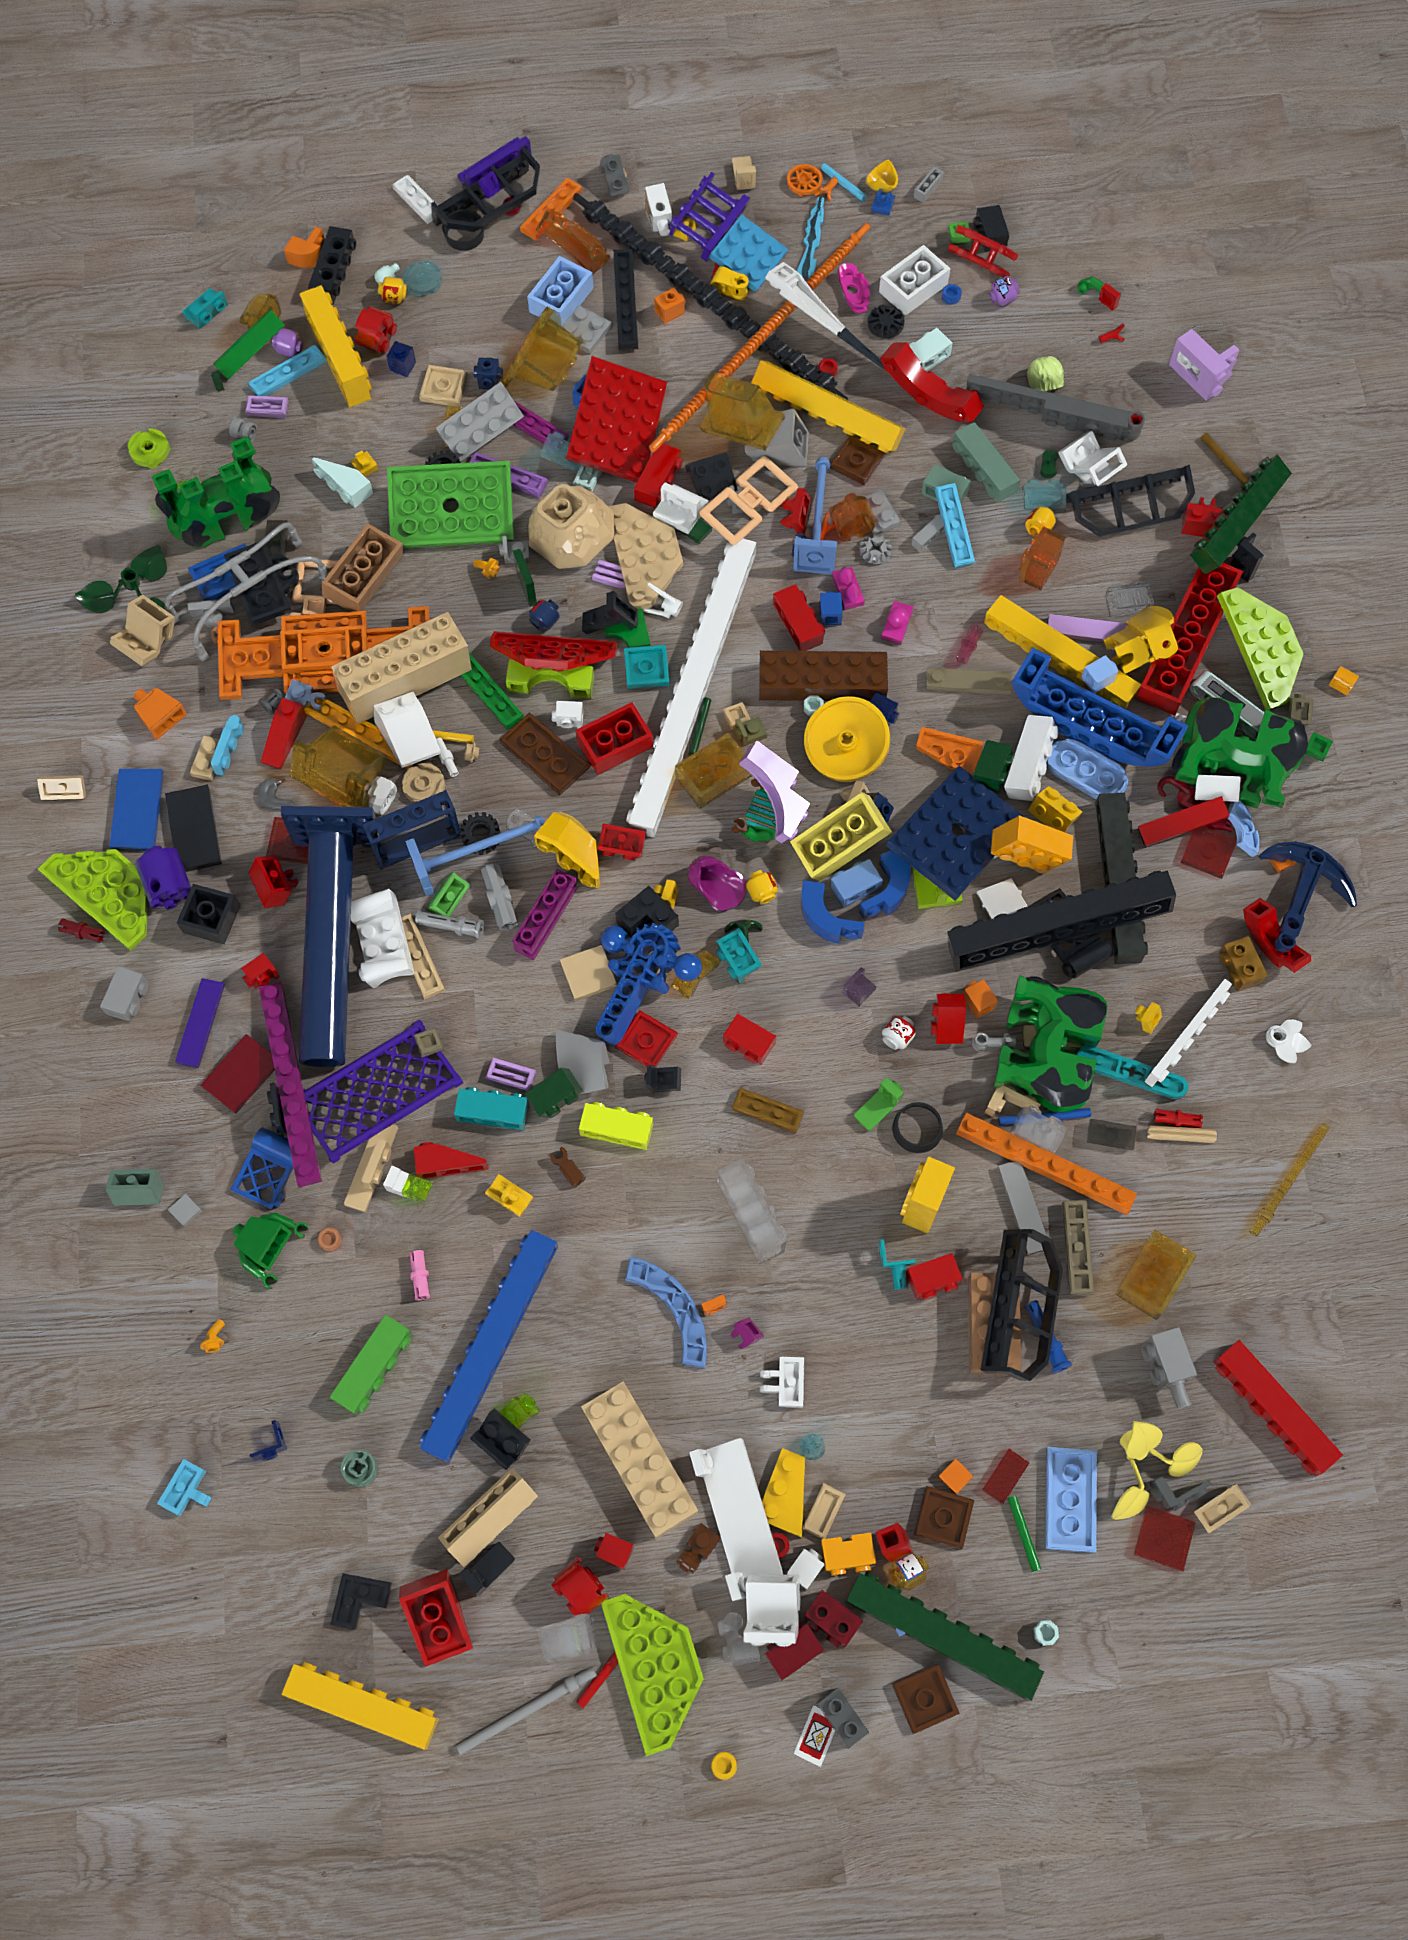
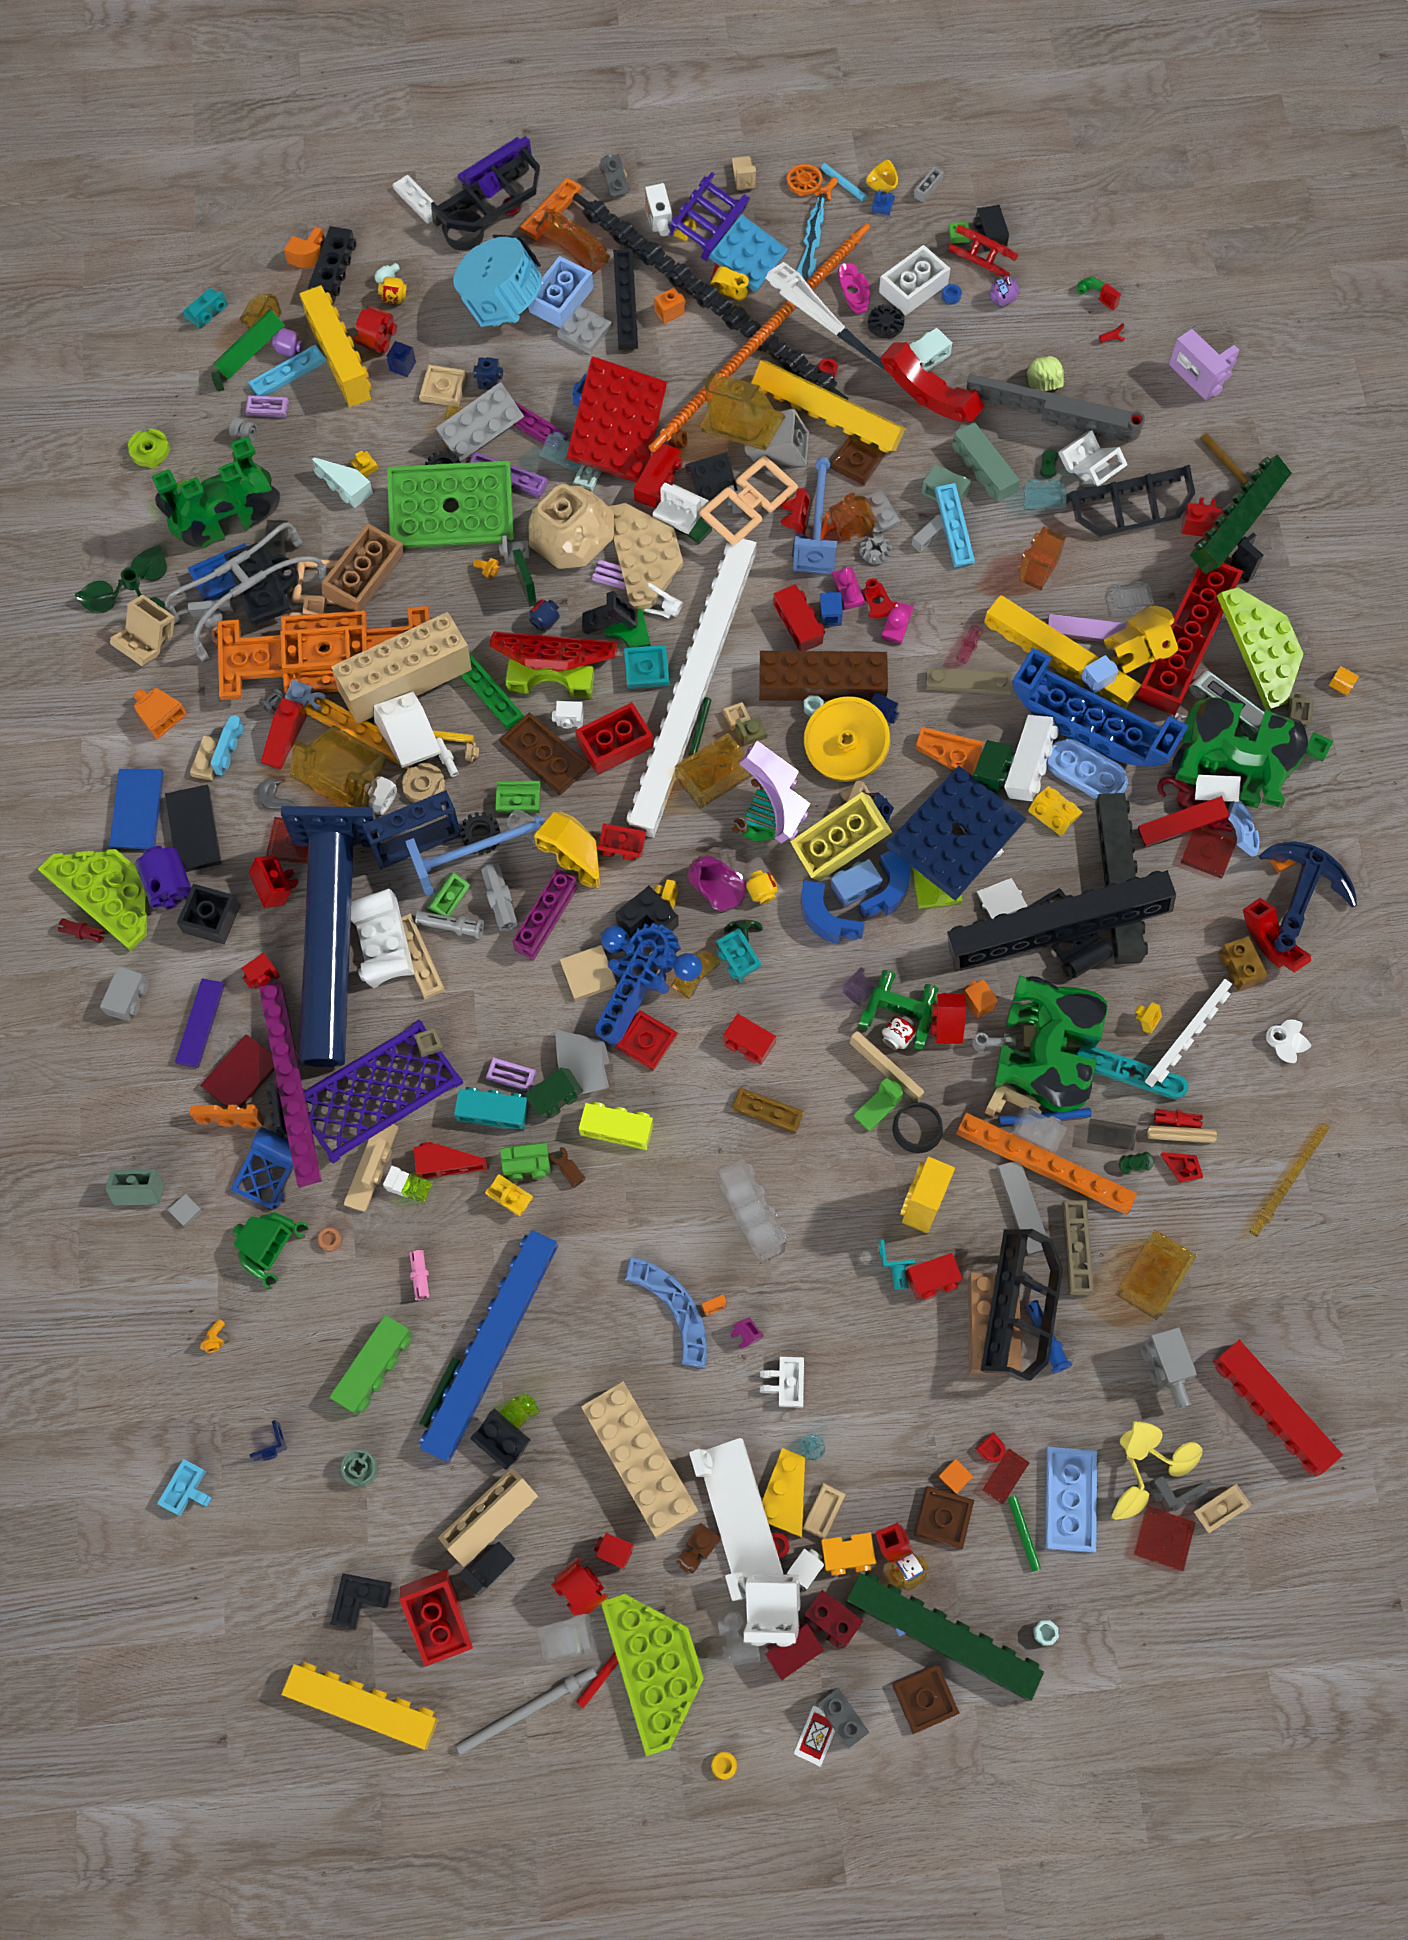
tan plate [37,775,86,800] -> none
clear light blue tile [403,261,442,296] -> none
clear yellow windscreen [500,306,583,391] -> none
black bracket [644,1065,681,1093] -> none
light orange brick [991,815,1073,873] -> none
yellow head [1025,507,1056,538] -> none
none -> orange wing [189,1104,264,1129]
none -> dark green bar [419,1357,461,1428]
none -> medium azure piece [453,234,542,327]
none -> bright green plate [496,781,541,813]
none -> bright green brick [500,1142,551,1182]
none -> dark orange plate [667,429,688,450]
none -> tan tile [850,1031,924,1102]
none -> green connector [858,970,939,1051]
none -> red piece [862,578,898,618]
none -> red tile [975,1432,1005,1463]
none -> dark green piece [1118,1152,1154,1174]
none -> red piece [1160,1152,1203,1183]

